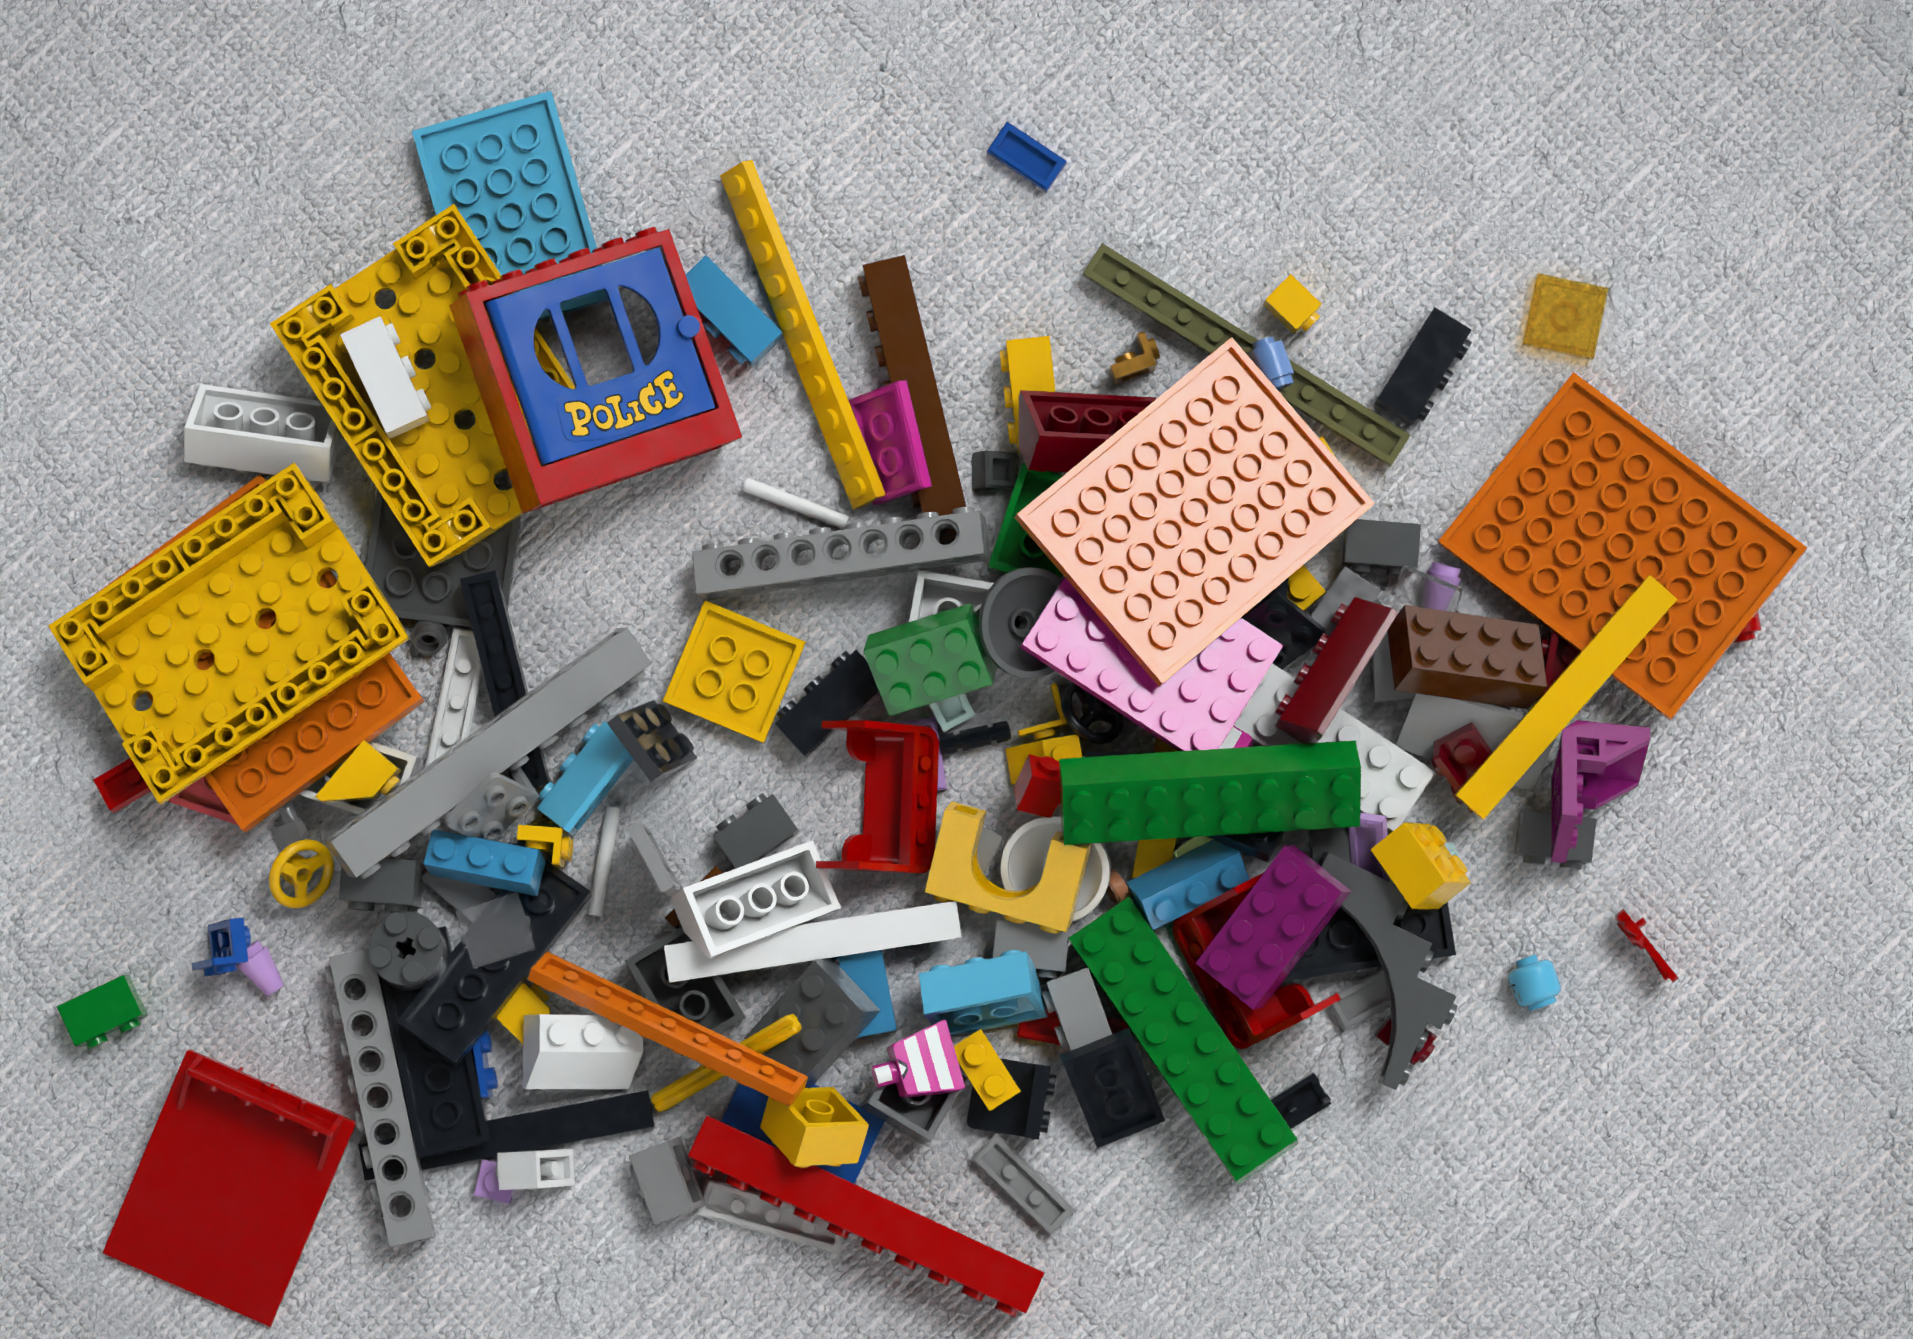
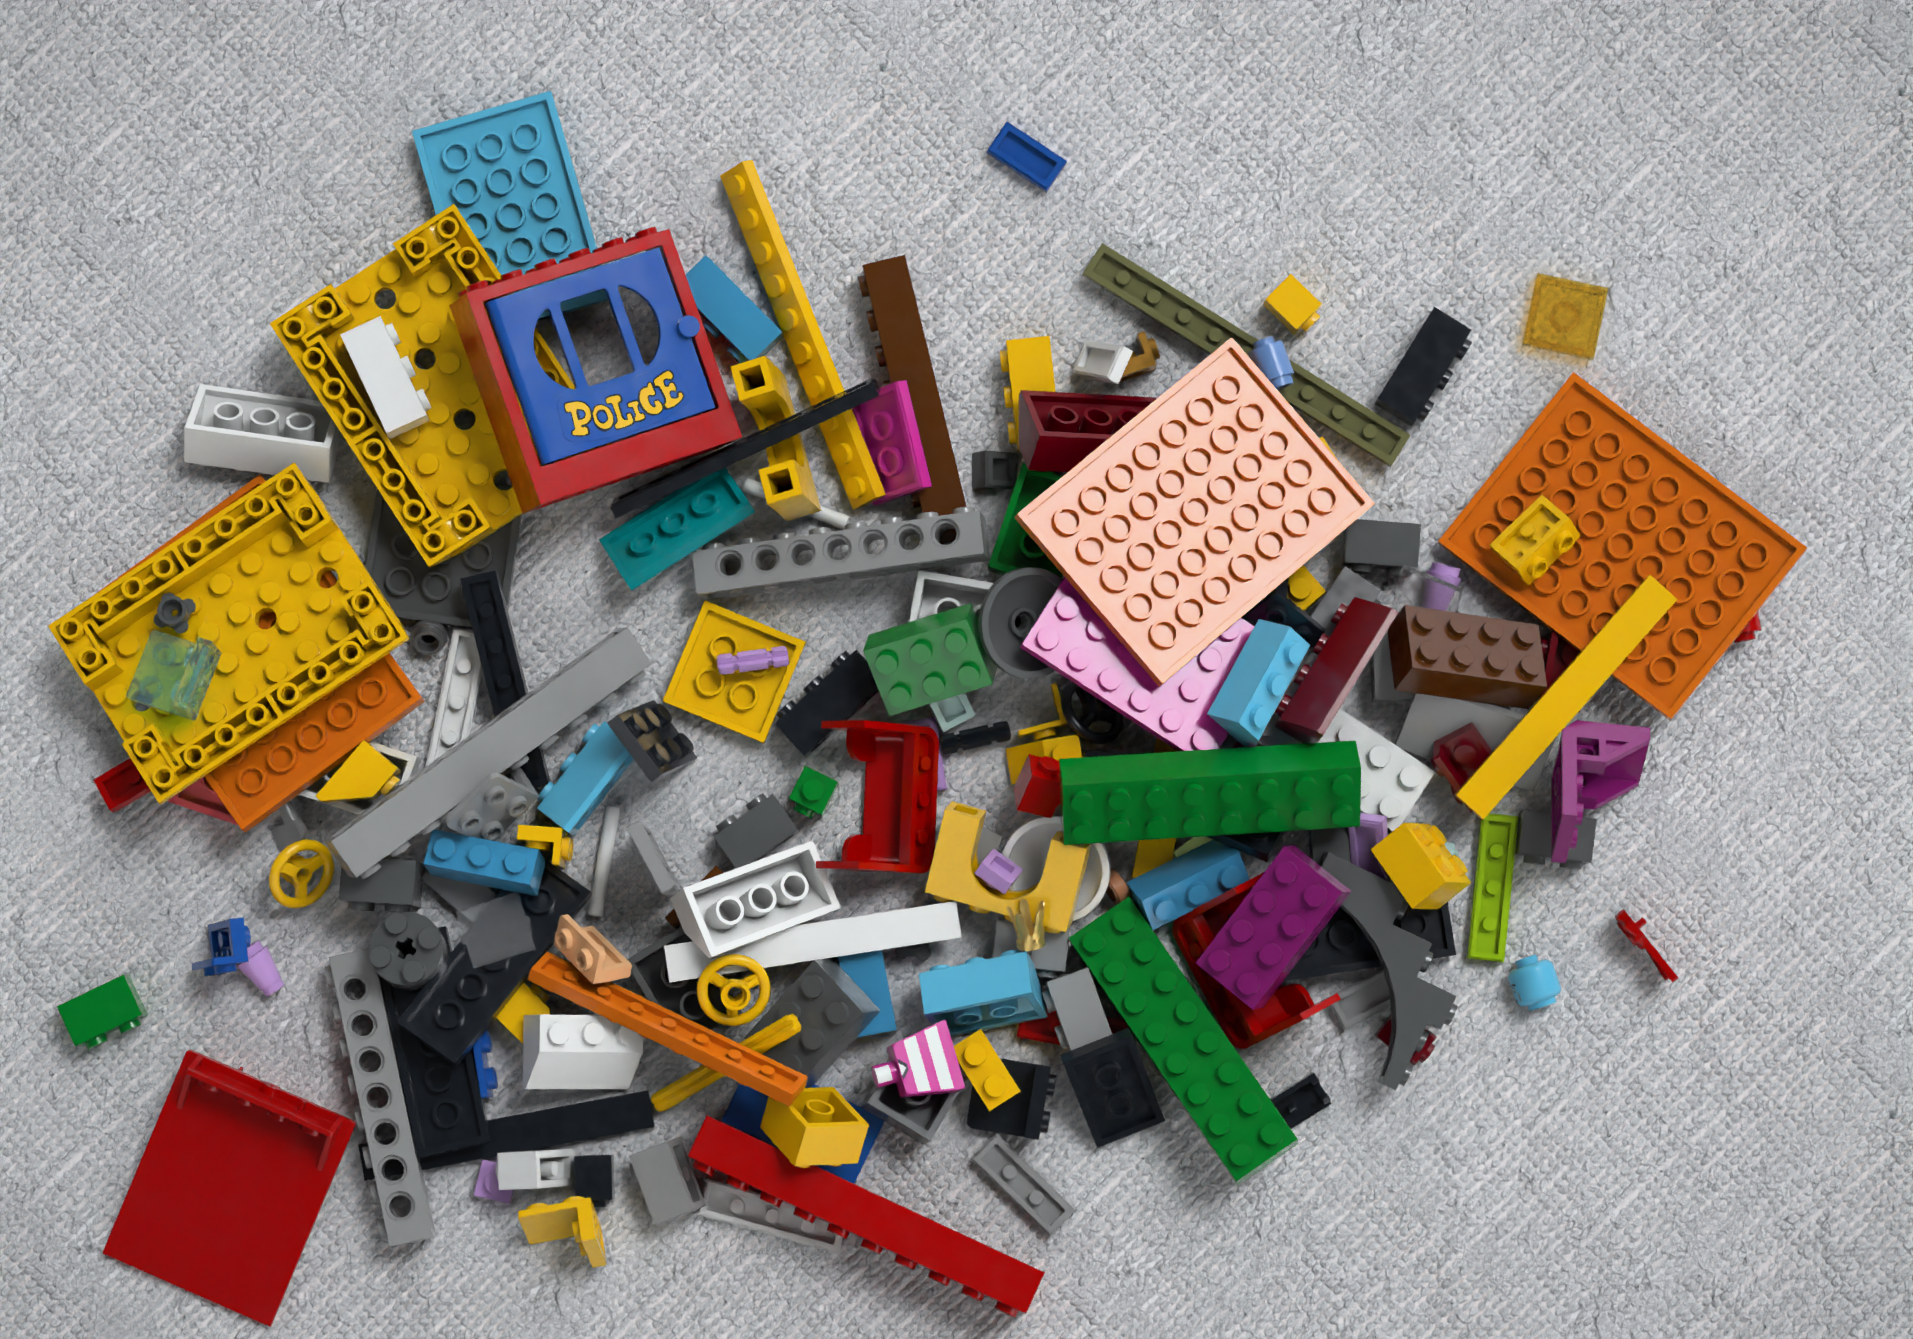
none -> clear light blue bracket [127,630,222,721]
none -> dark grey plate [154,593,196,634]
none -> yellow bracket [518,1196,607,1268]
none -> light nougat bracket [554,914,632,984]
none -> black brick [574,1155,615,1207]
none -> teal plate [599,467,755,591]
none -> black tile [610,378,881,519]
none -> yellow piece [697,954,771,1026]
none -> lavender axle [717,646,789,675]
none -> yellow arch [730,356,822,522]
none -> green brick [789,766,839,819]
none -> lavender plate [974,848,1023,895]
none -> pearl gold piece [1006,898,1046,956]
none -> white tile [1072,340,1133,384]
none -> medium azure slope [1207,619,1310,747]
none -> lime tile [1466,813,1519,962]
none -> yellow bracket [1489,495,1580,585]

